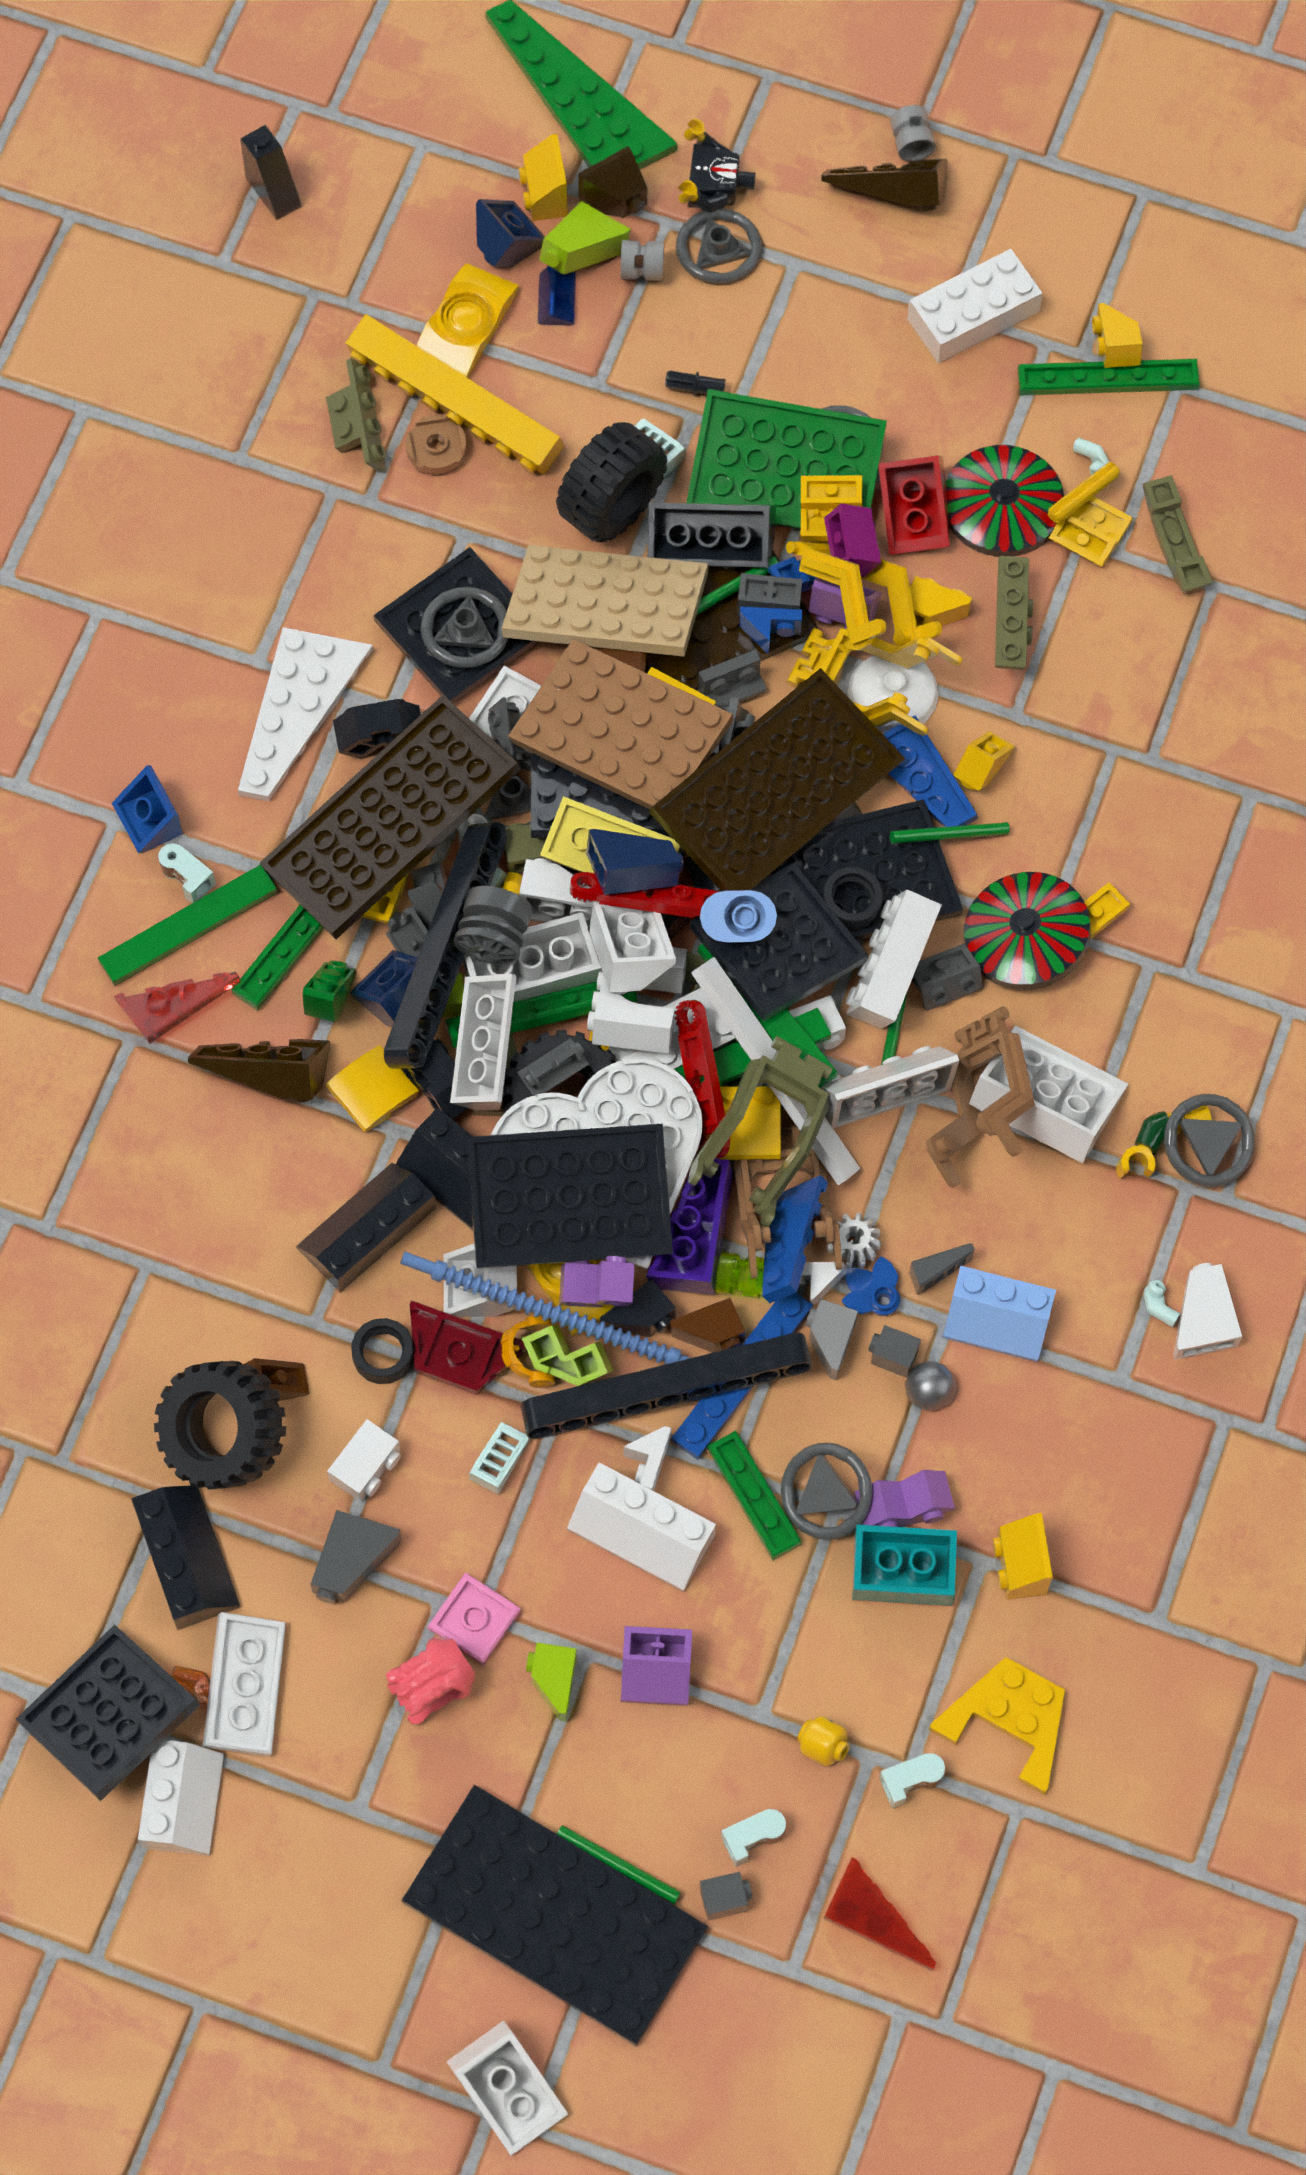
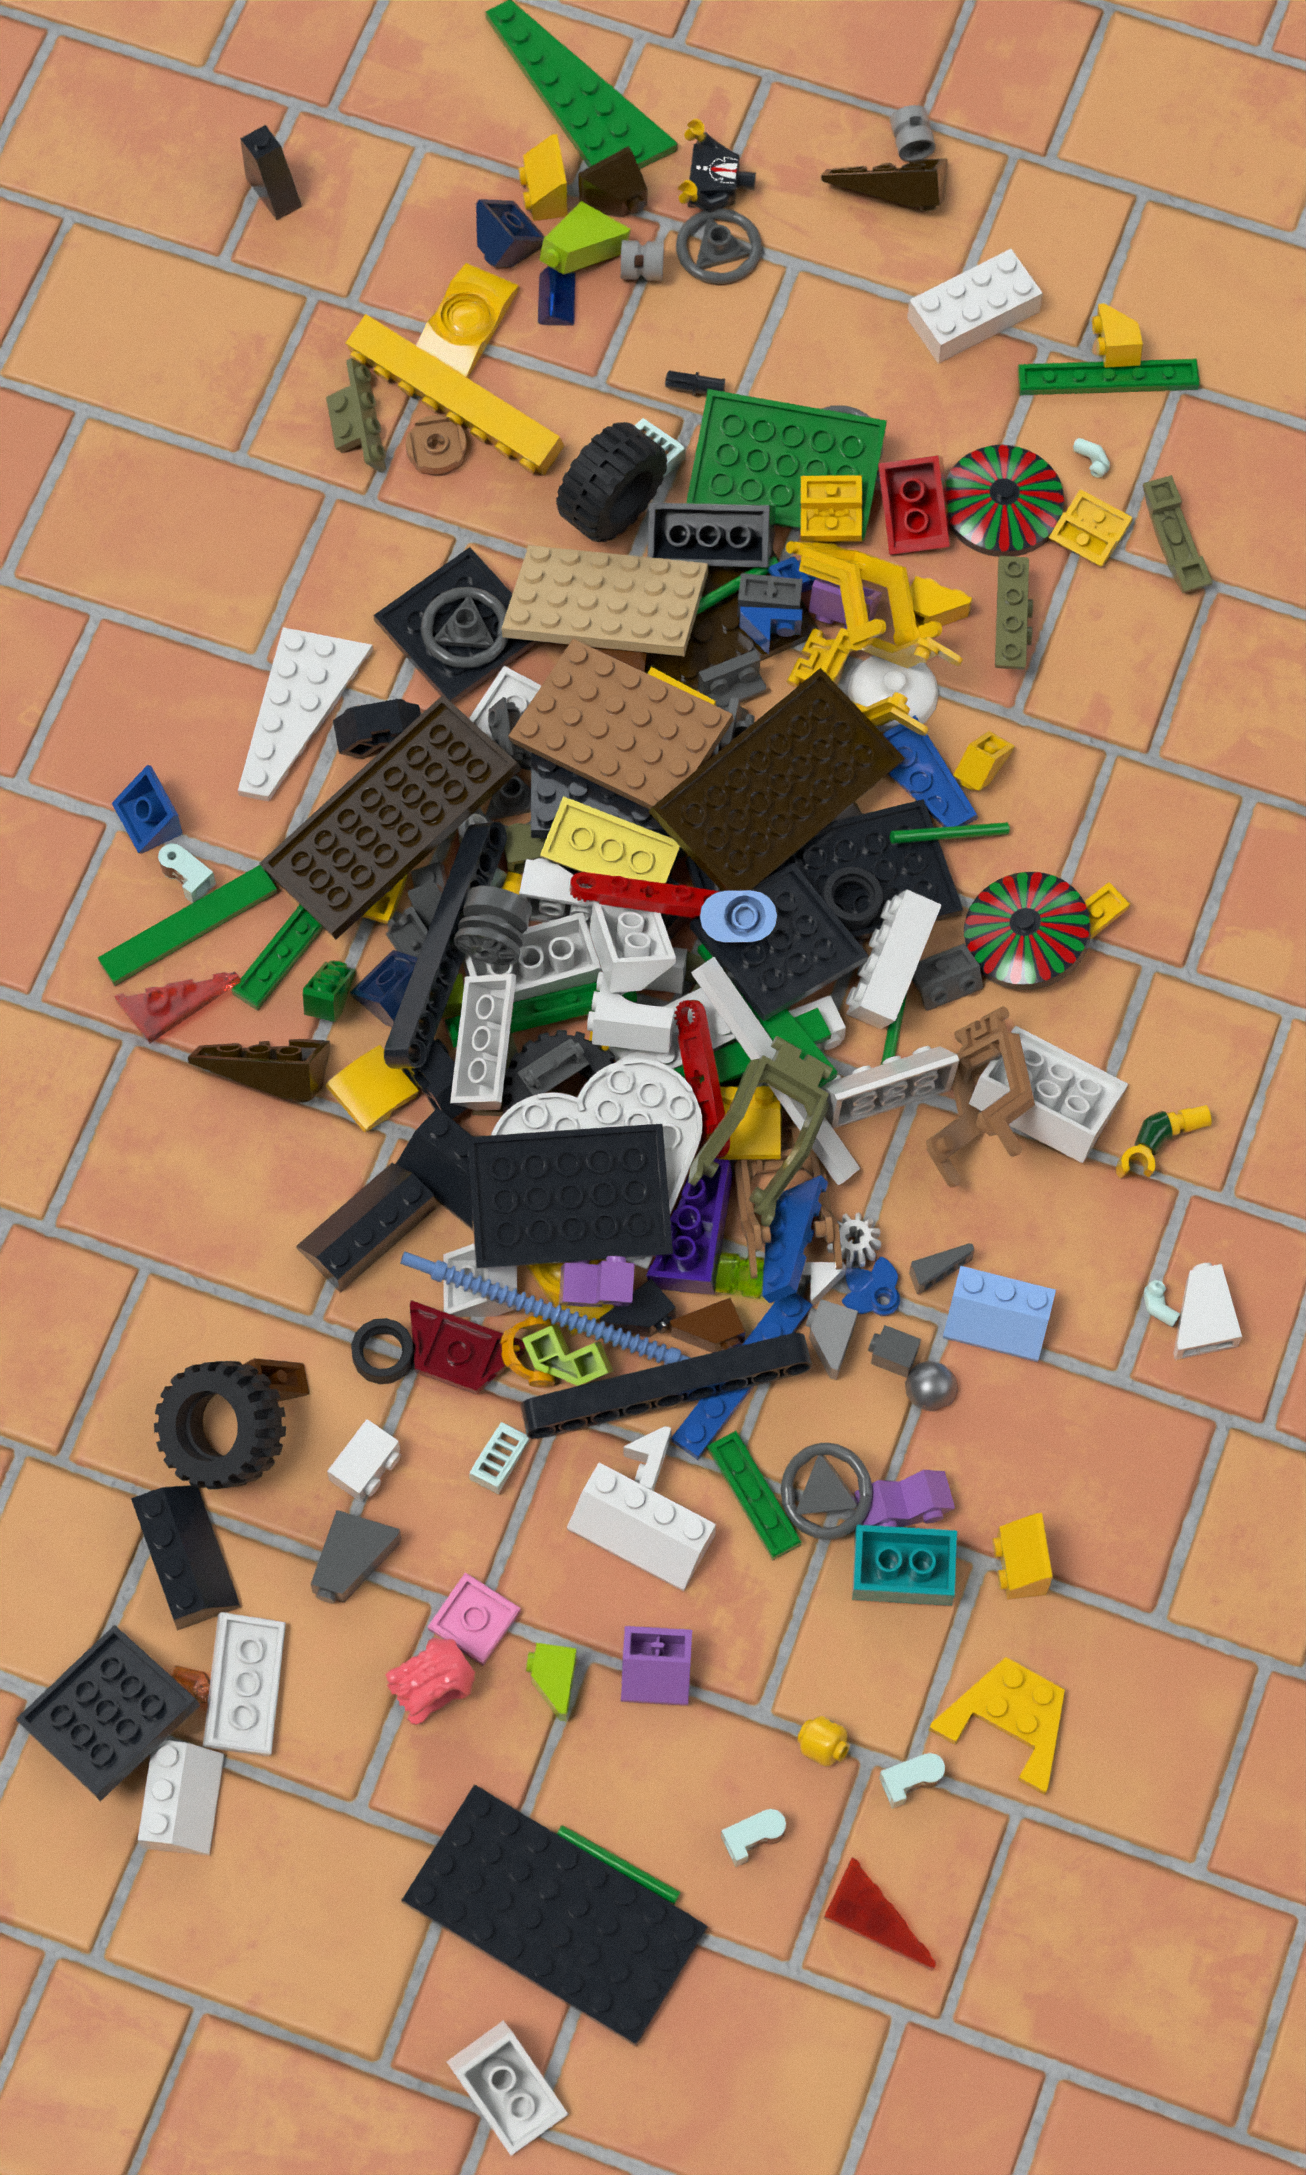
dark blue slope [586,829,683,895] -> none
dark grey brick [699,1871,753,1921] -> none
magenta brick [824,503,881,577] -> none
yellow axle [1048,462,1120,523] -> none
dark grey piece [1164,1094,1255,1187] -> none

